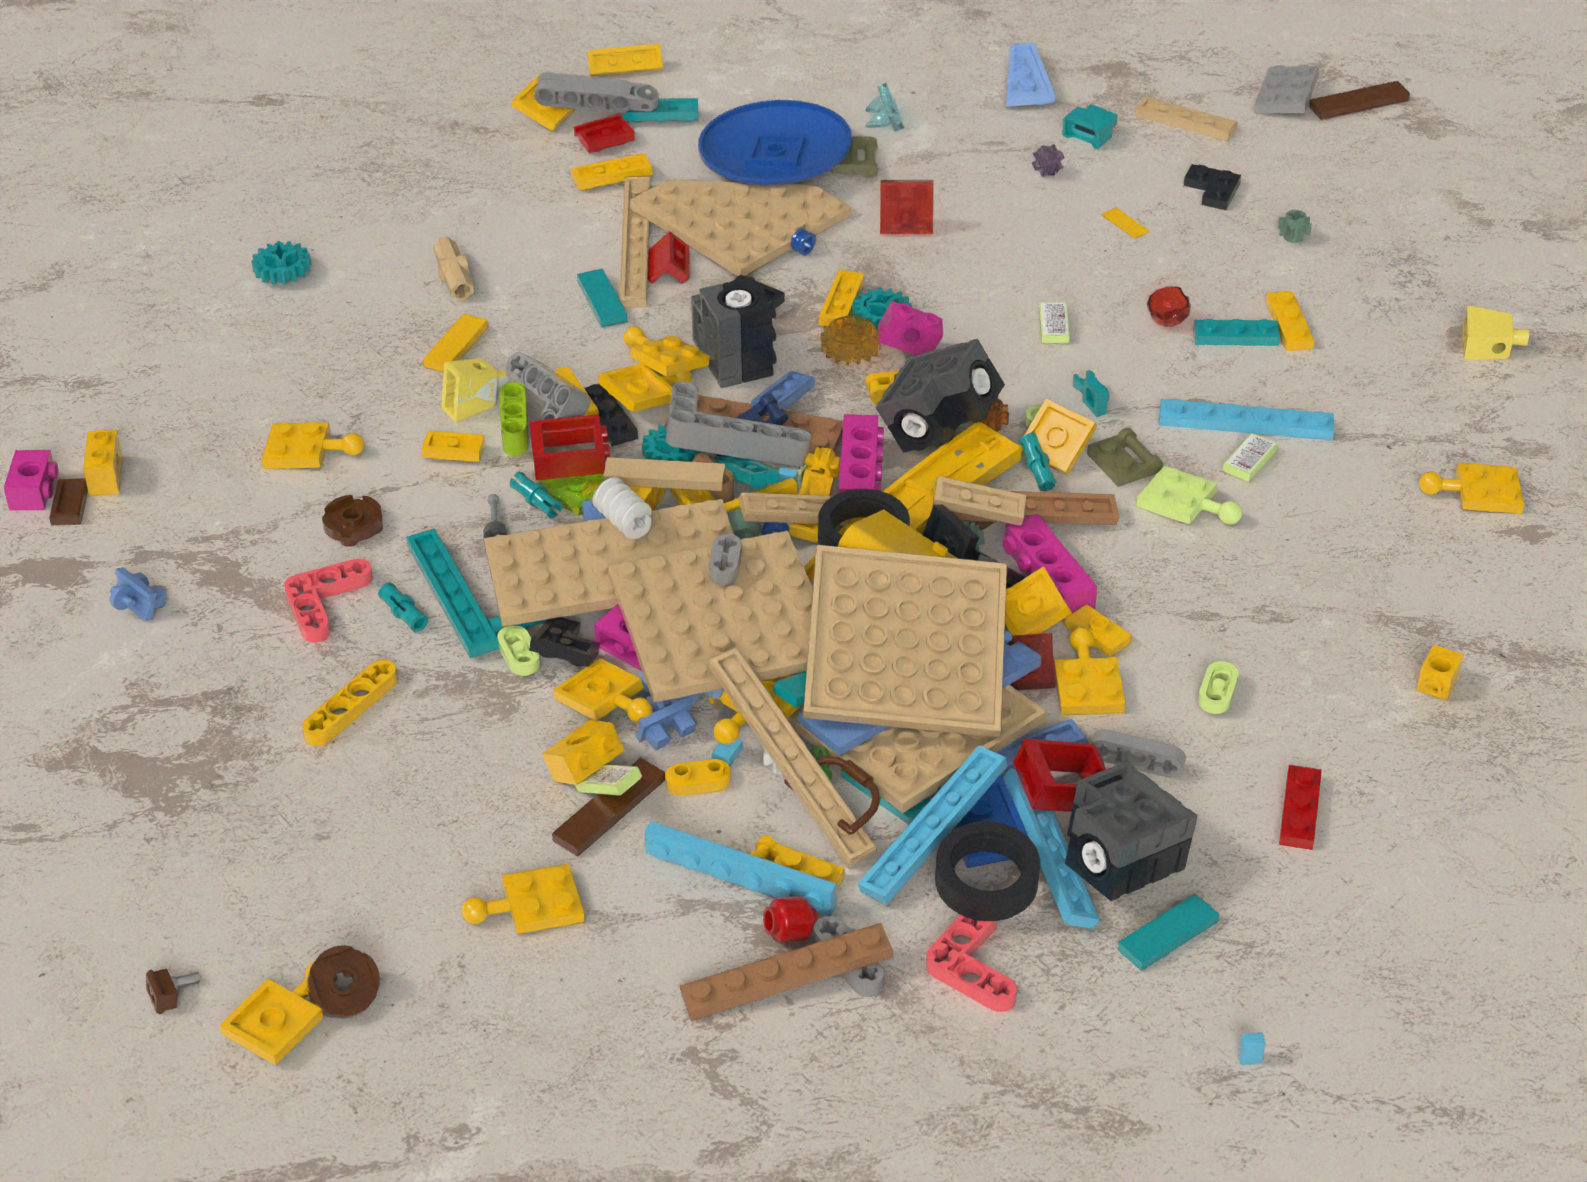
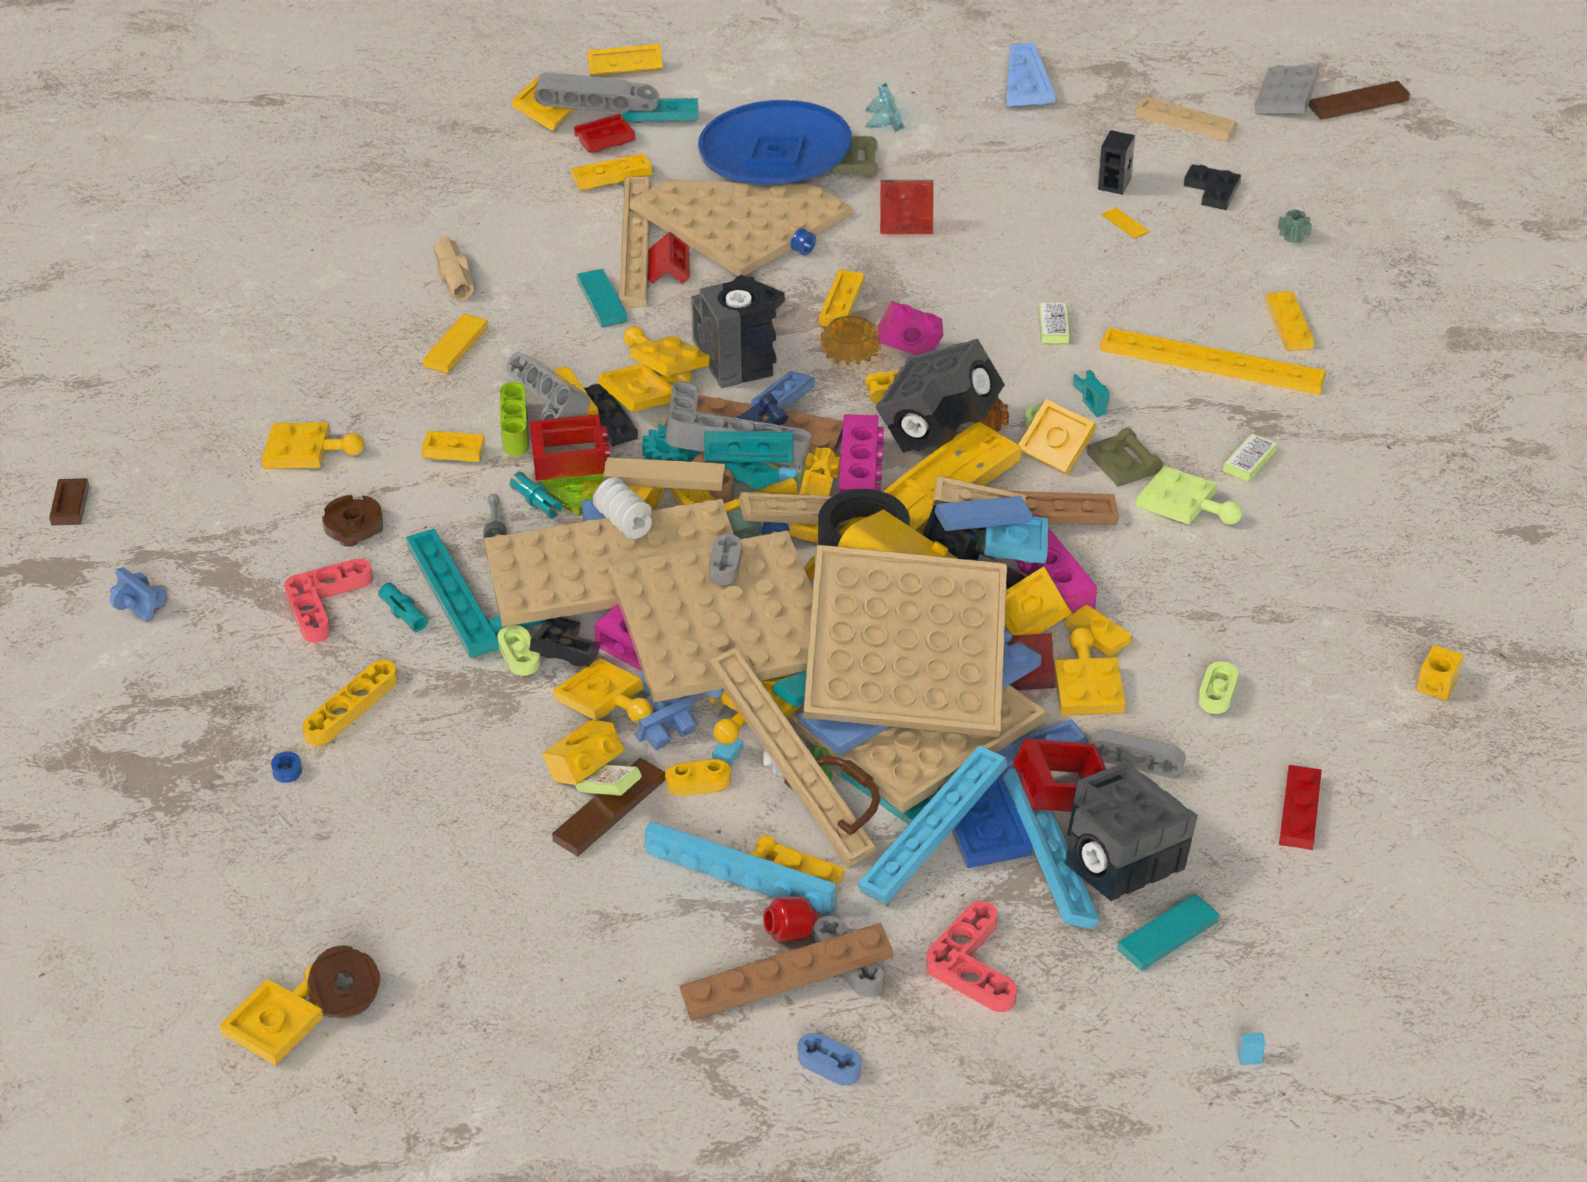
dark pink brick [3,450,59,510] -> none
yellow brick [83,430,123,496] -> none
reddish brown piece [146,968,200,1014] -> none
teal gear [251,241,312,285] -> none
light yellow torso [441,358,508,422] -> none
yellow plate [461,864,584,934] -> none
teal gear [852,287,912,333] -> none
black tyre [935,821,1040,921] -> none
teal pin [1019,433,1057,491] -> none
clear purple gear [1032,144,1065,177] -> none
teal piece [1062,104,1118,149] -> none
clear red hair [1147,286,1191,327] -> none
medium azure plate [1159,399,1334,440] -> none
teal plate [1193,319,1280,346] -> none
yellow plate [1419,462,1525,514] -> none
light yellow torso [1463,306,1529,360] -> none
none -> blue bush [271,752,302,783]
none -> teal tile [704,431,793,462]
none -> medium blue beam [798,1033,861,1085]
none -> medium blue tile [935,496,1032,531]
none -> medium azure plate [984,516,1048,564]
none -> black brick [1098,130,1135,195]
none -> yellow tile [1100,327,1327,395]

